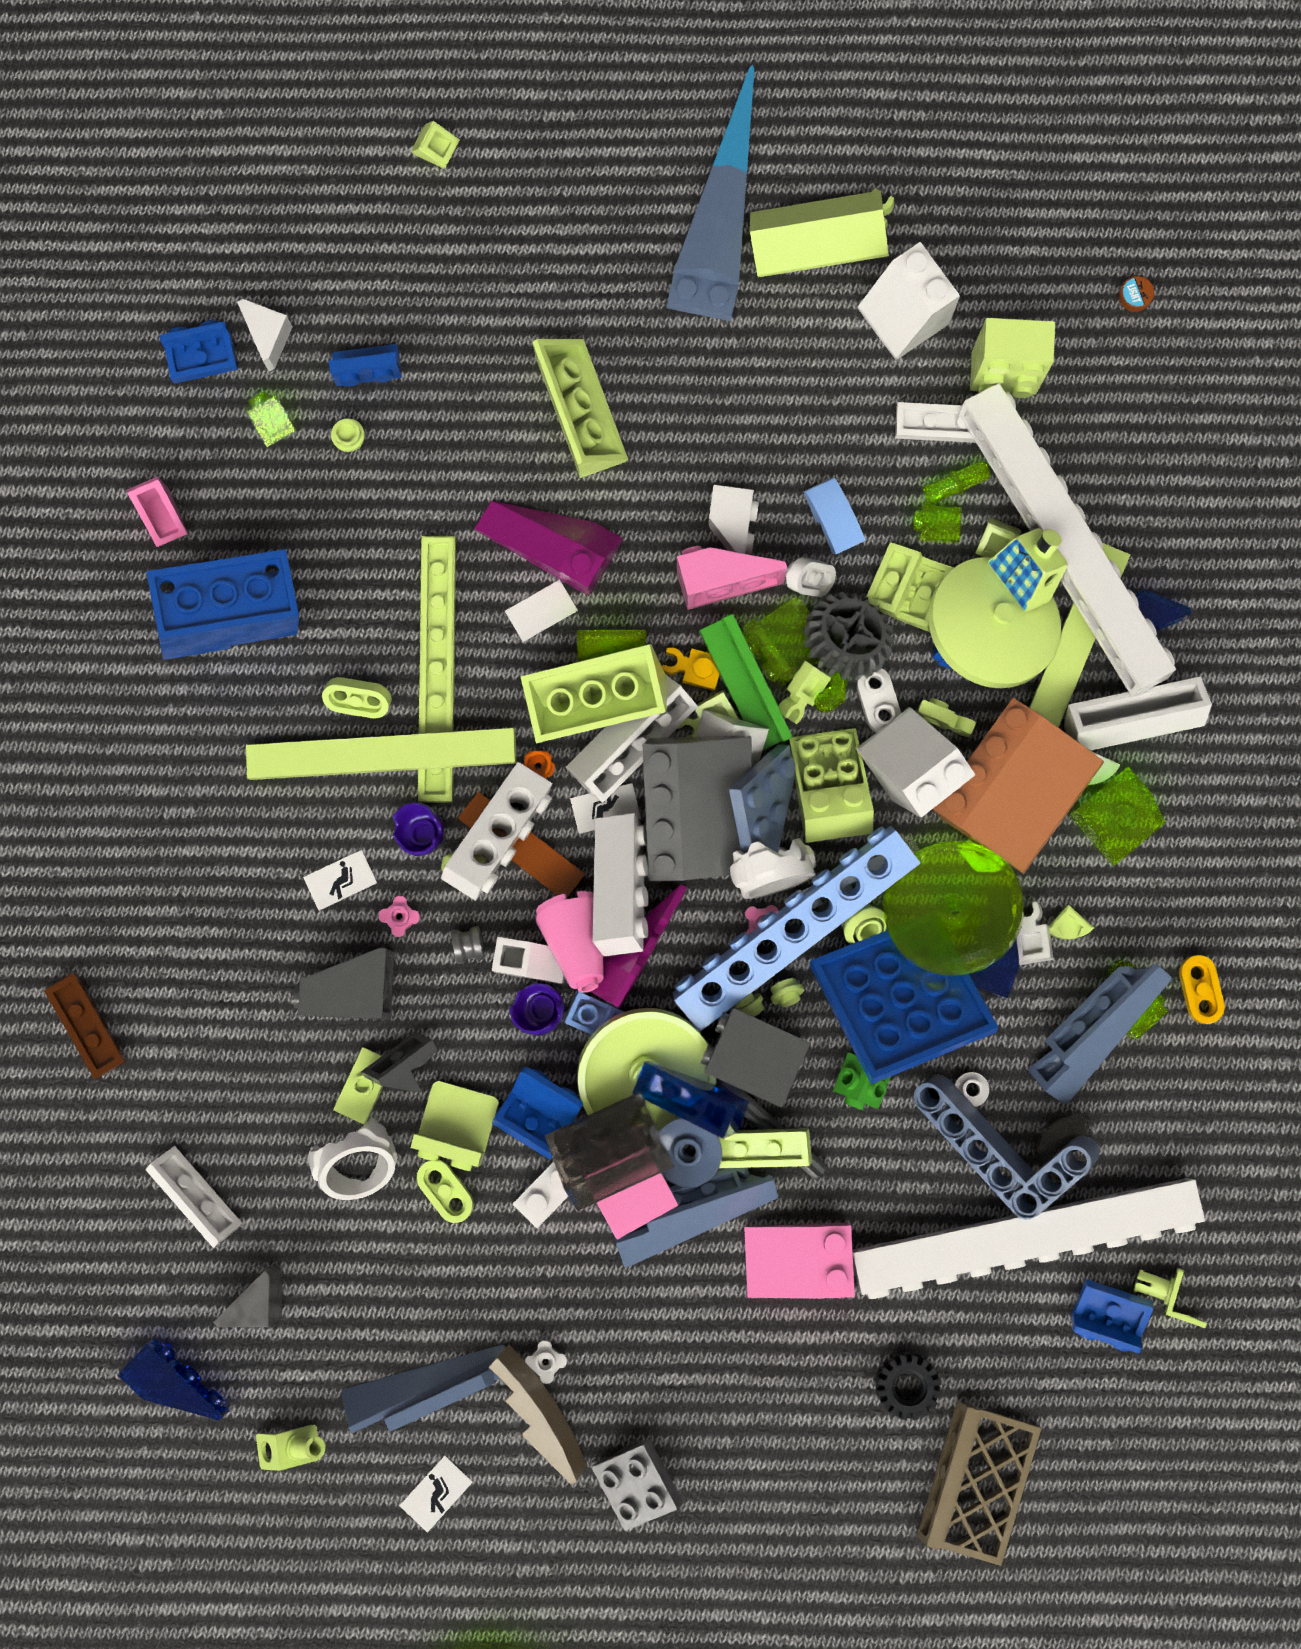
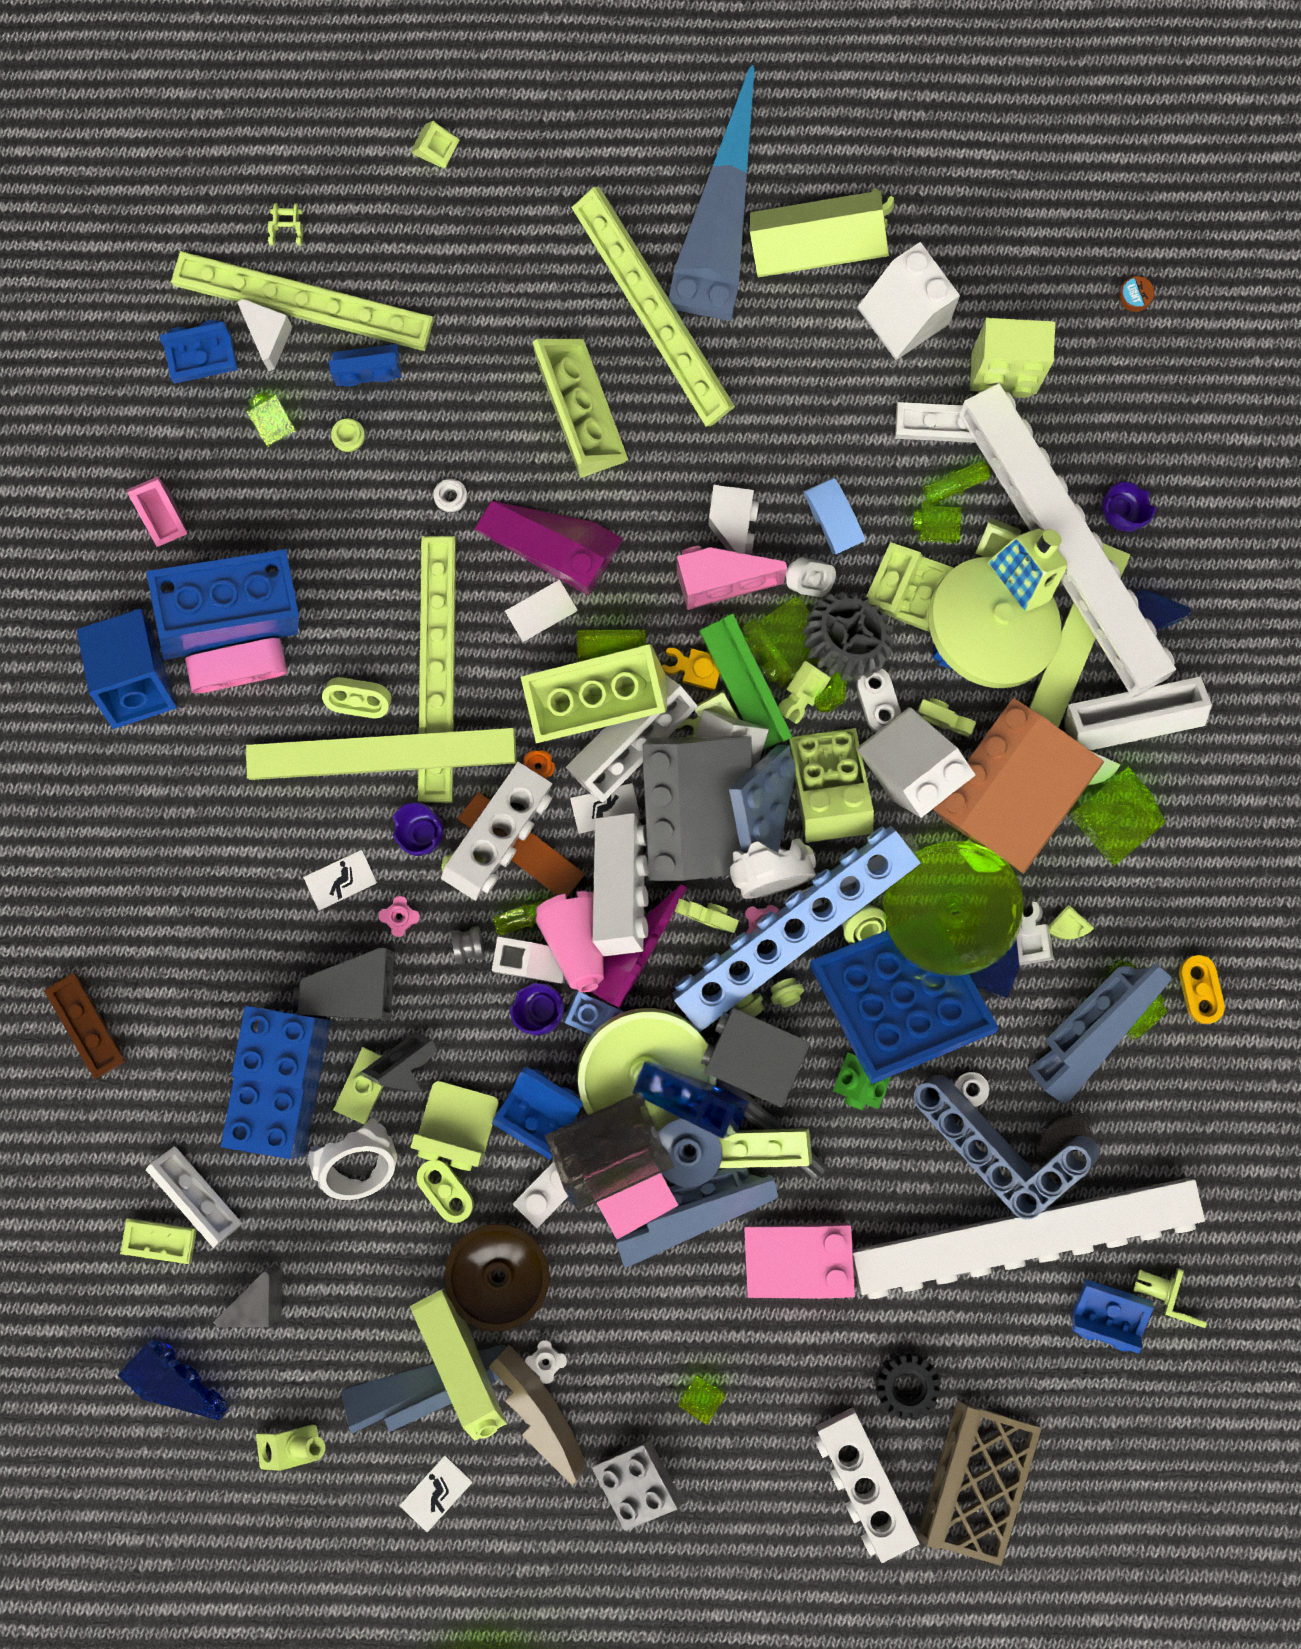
none -> blue slope [77,608,177,729]
none -> yellowish green plate [120,1218,197,1264]
none -> yellowish green tile [171,251,434,351]
none -> bright pink beam [185,638,287,693]
none -> blue piece [220,1006,331,1159]
none -> yellowish green piece [268,203,303,245]
none -> yellowish green slope [410,1289,507,1441]
none -> white plate [433,479,467,512]
none -> dark brown dish [444,1224,550,1331]
none -> clear neon green axle [493,894,555,935]
none -> yellowish green tile [571,187,735,426]
none -> yellowish green plate [675,899,739,933]
none -> clear neon green plate [678,1374,726,1425]
none -> white brick [813,1407,919,1563]
none -> dark purple hair [1101,481,1156,532]

